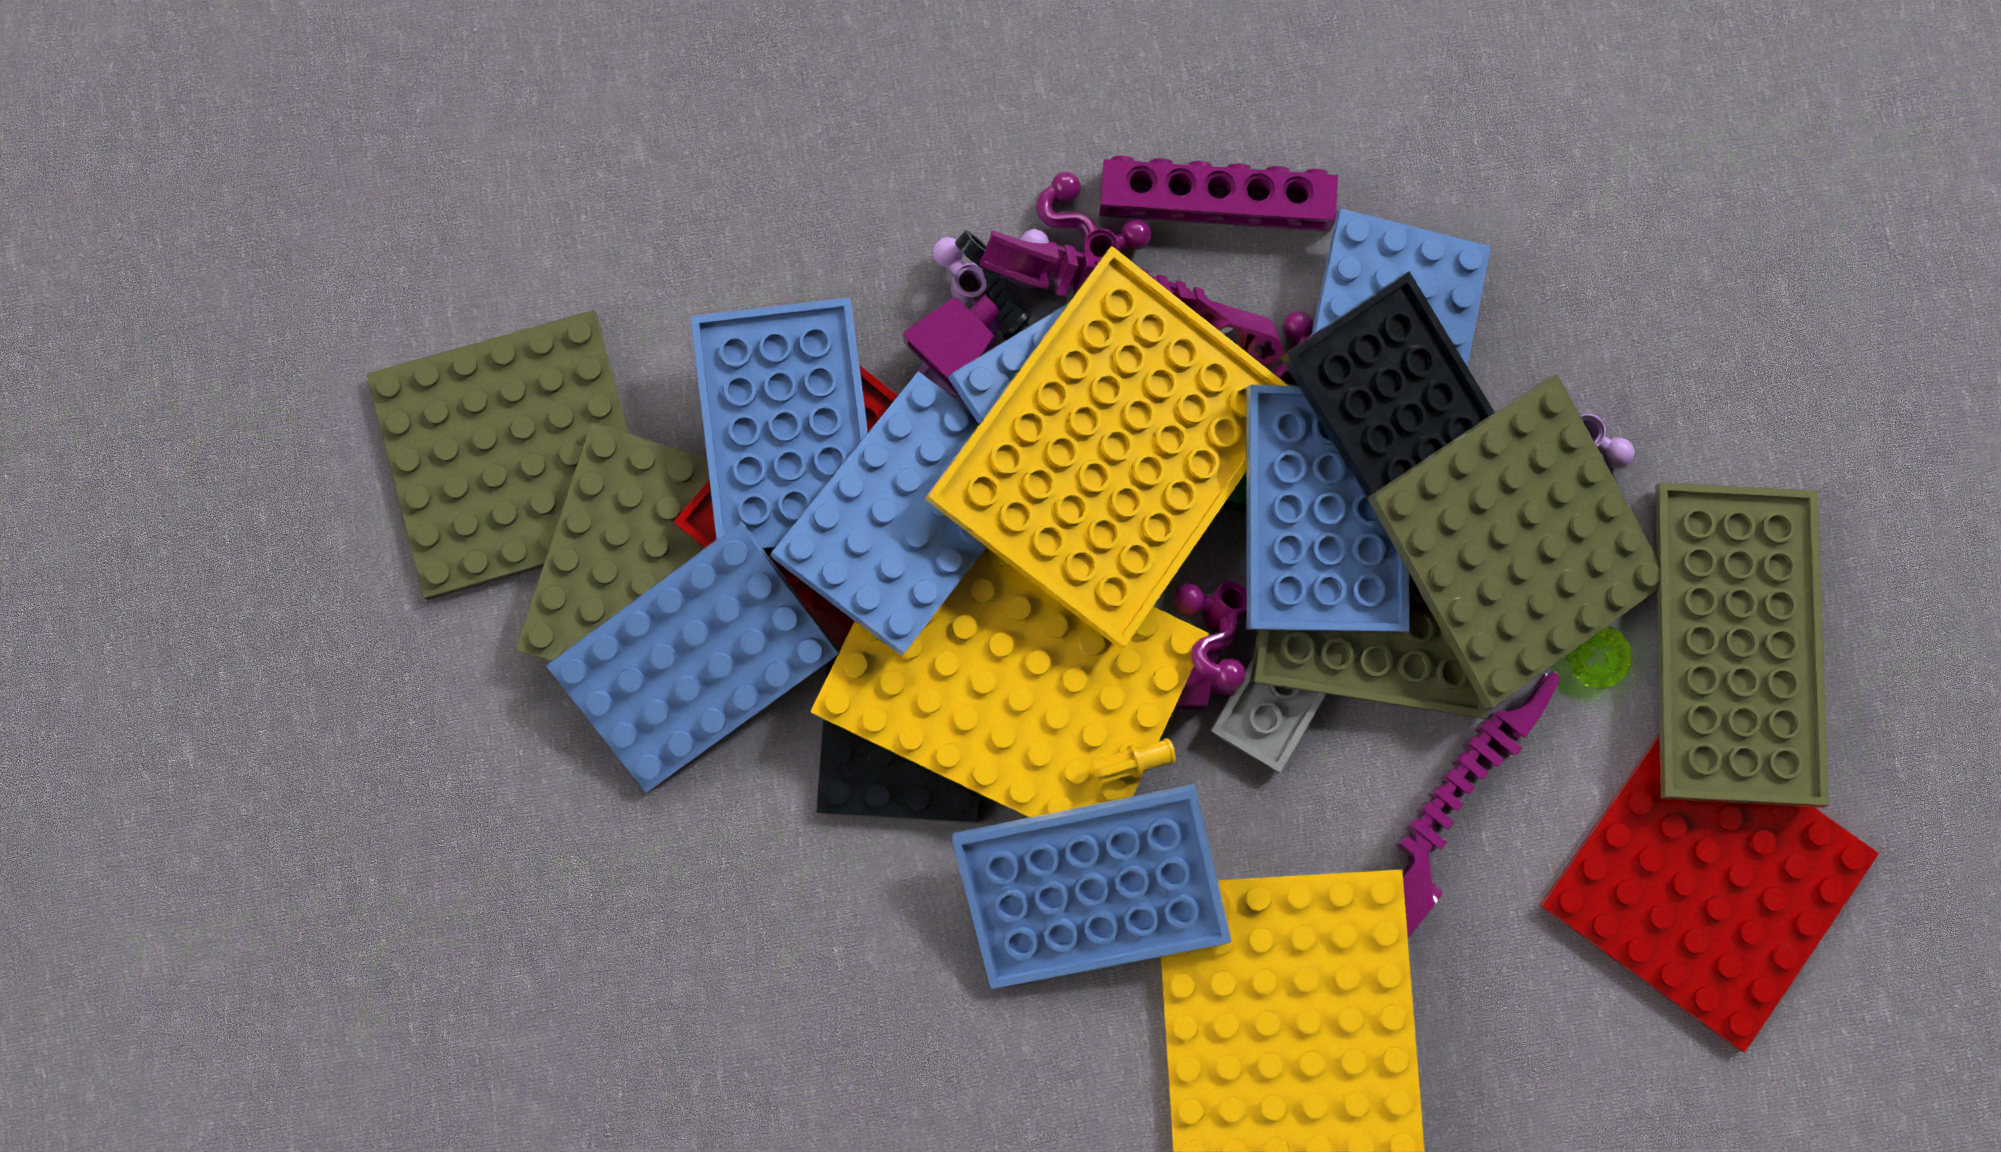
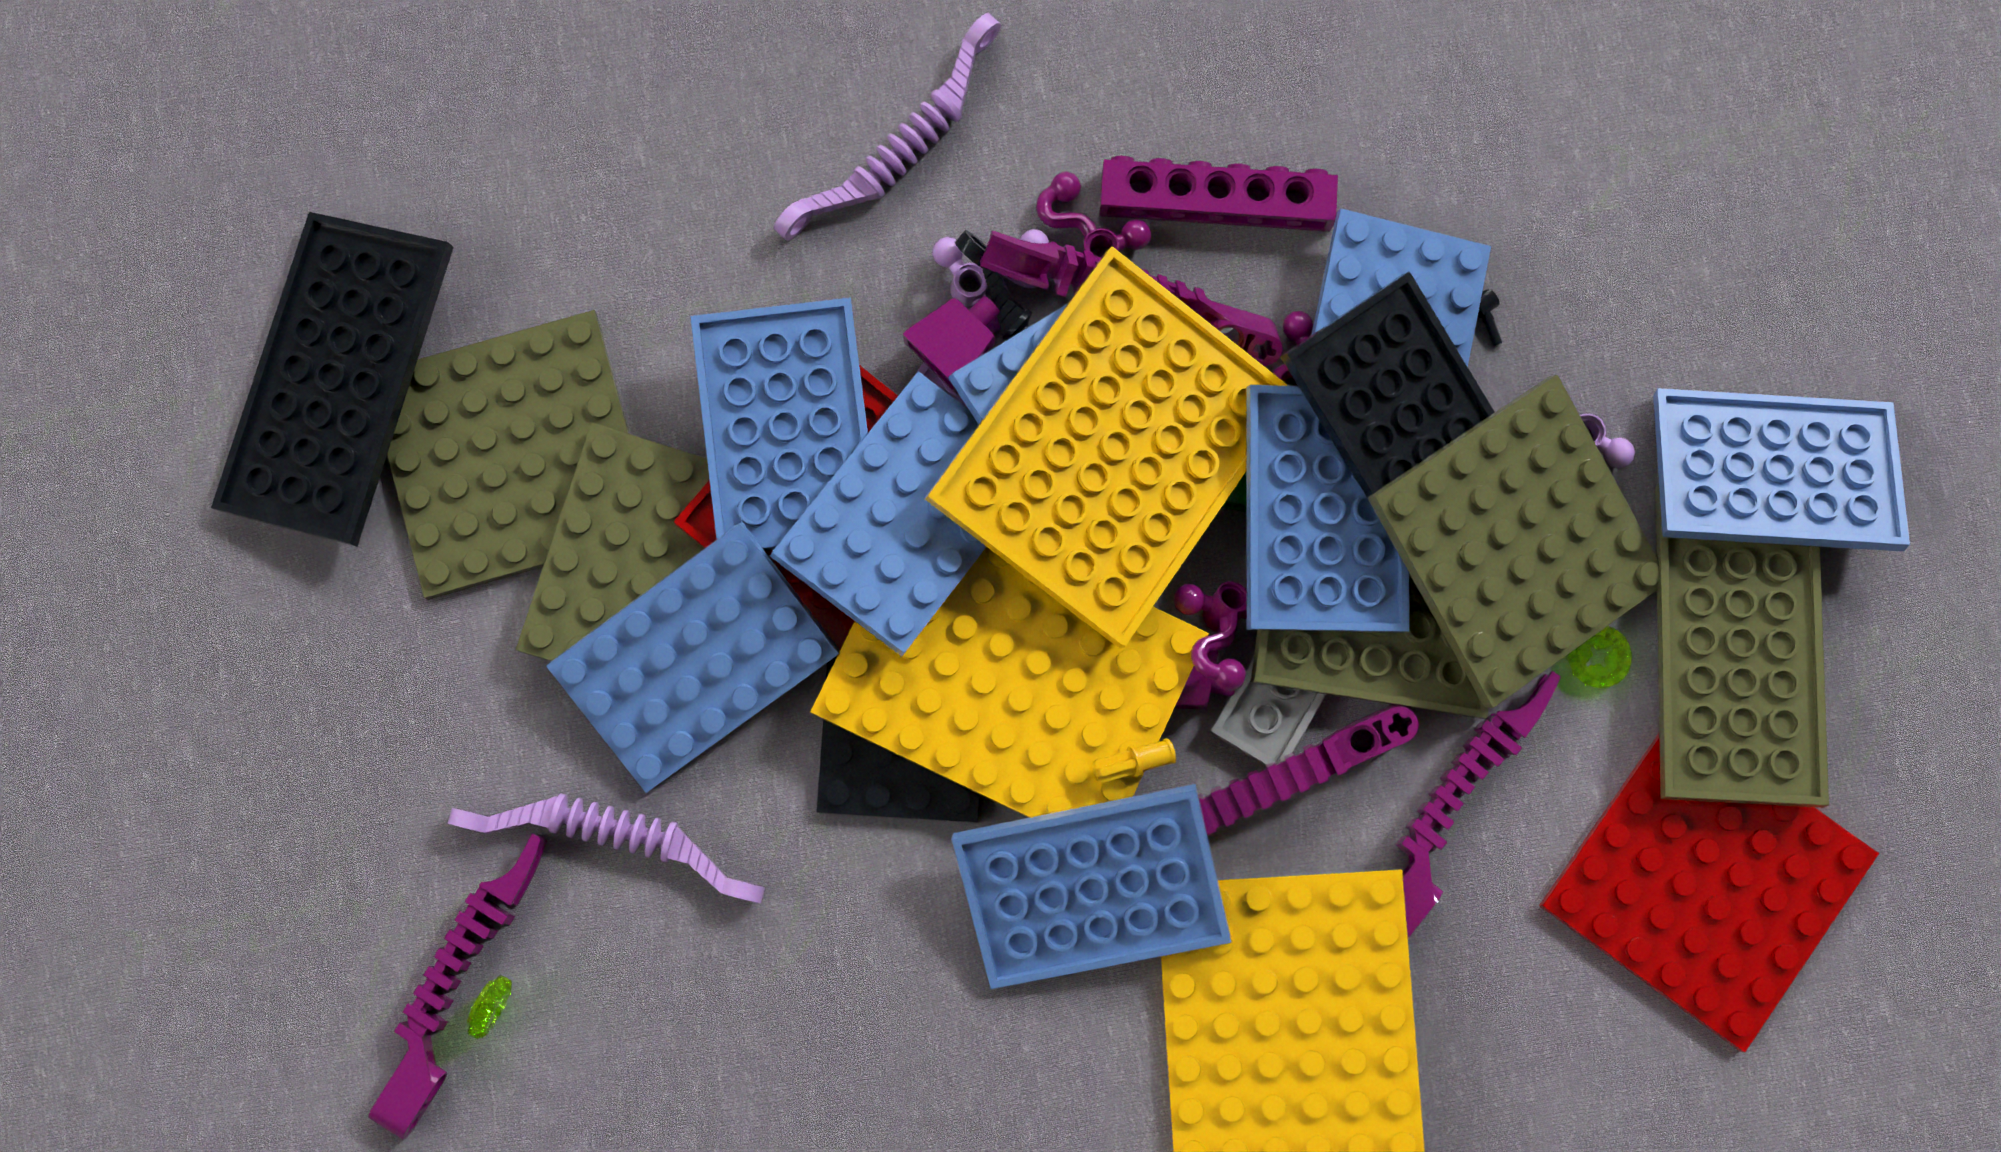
none -> black plate [211,212,454,547]
none -> magenta piece [368,833,547,1140]
none -> lavender piece [447,793,765,903]
none -> clear neon green gear [467,975,512,1039]
none -> lavender piece [774,13,1001,241]
none -> magenta piece [1198,705,1419,835]
none -> black hand [1478,289,1503,346]
none -> plate [1653,388,1910,552]

